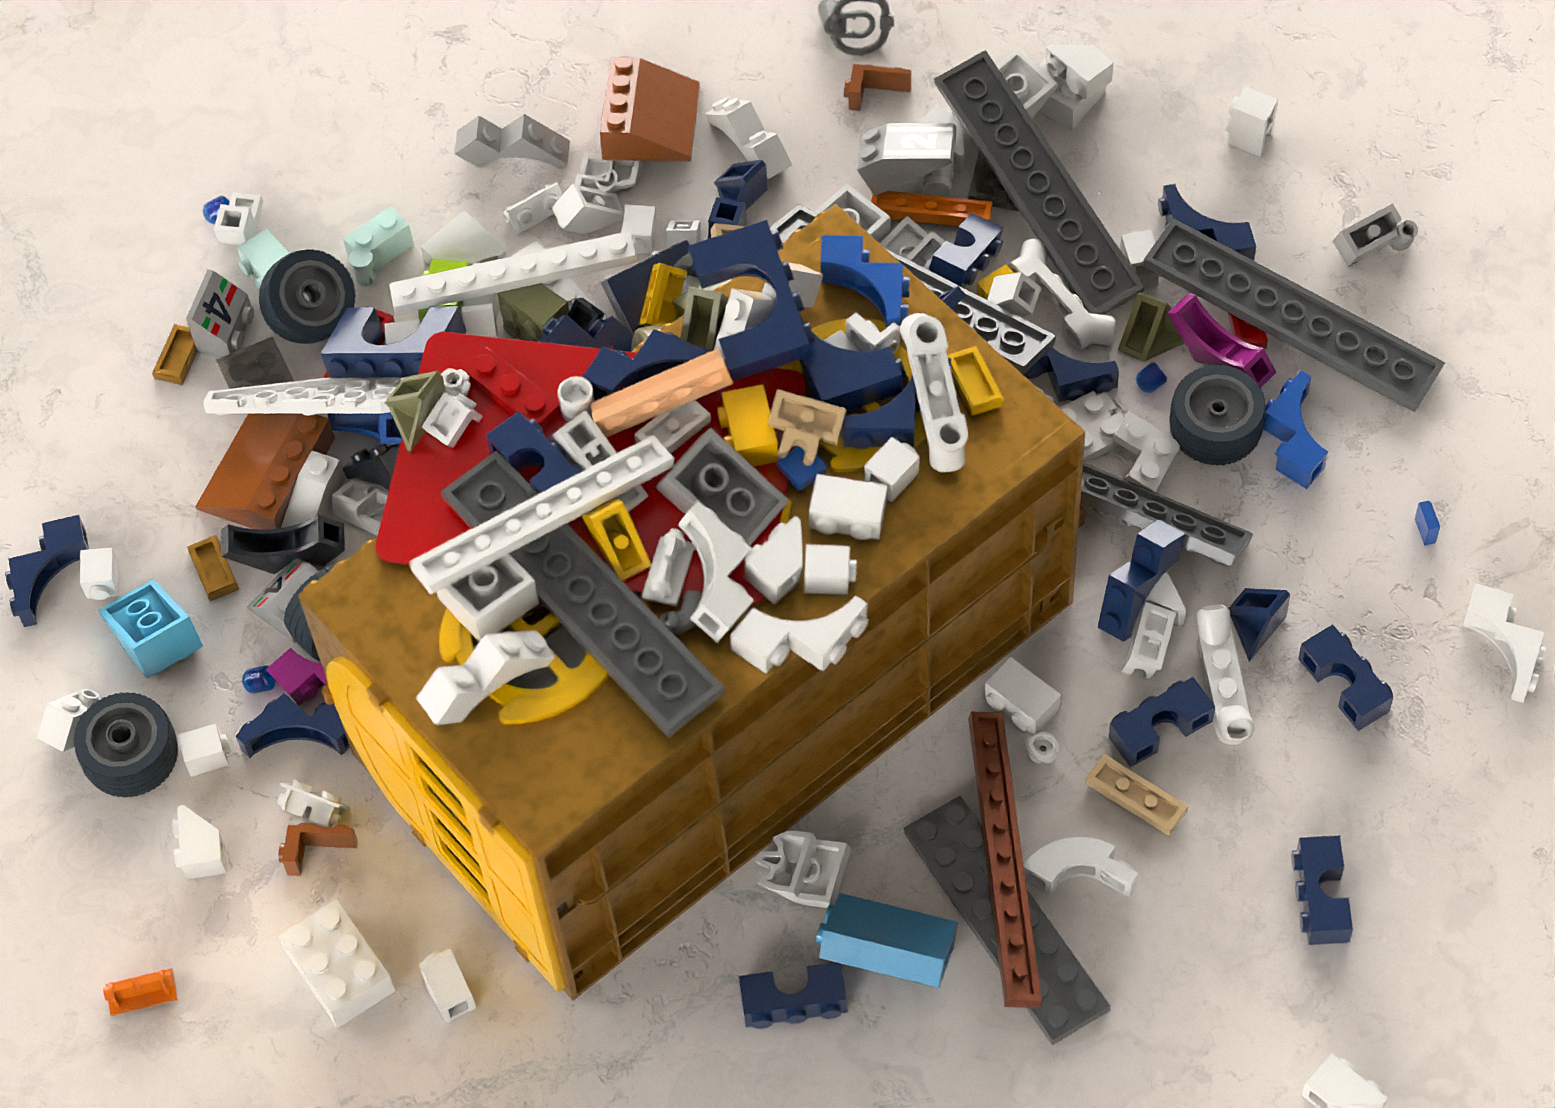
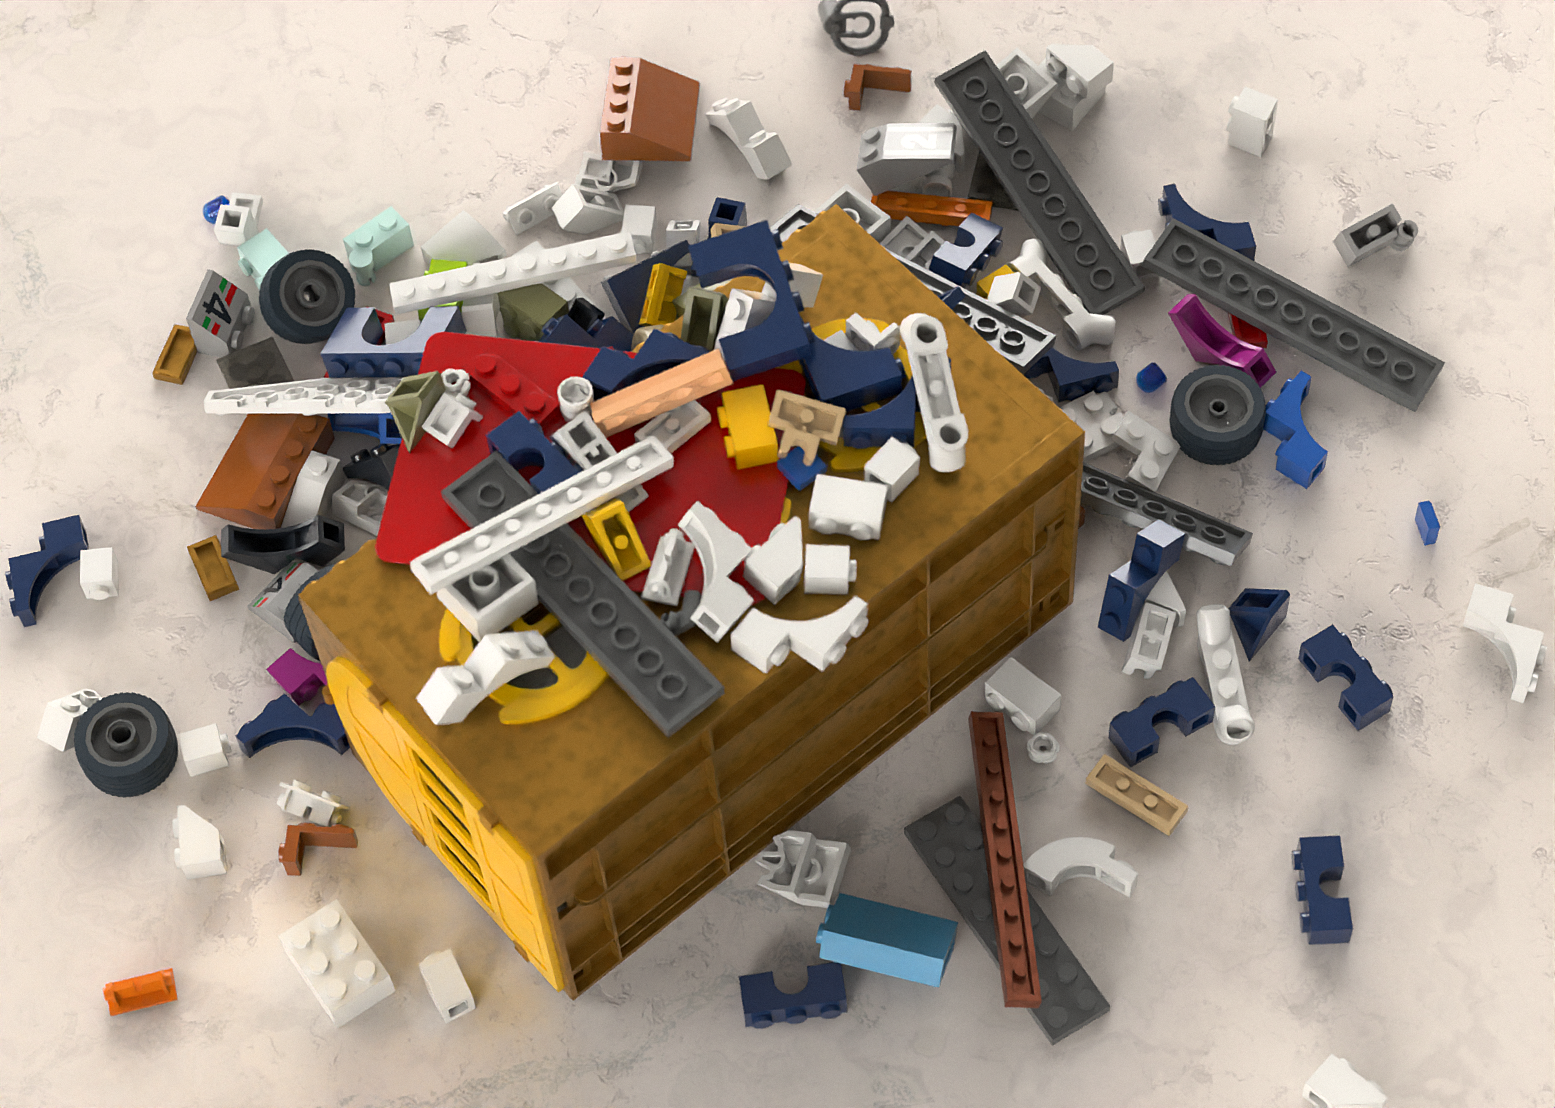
medium azure slope [98,579,203,678] -> none
clear blue piece [242,665,275,694] -> none
light grey arch [454,114,570,169] -> none
light grey slope [655,428,789,546] -> none
dark blue slope [713,160,768,210] -> none
blue arch [820,235,910,339] -> none
yellow tile [947,346,1004,416] -> none
olive slope [1118,292,1185,361] -> none

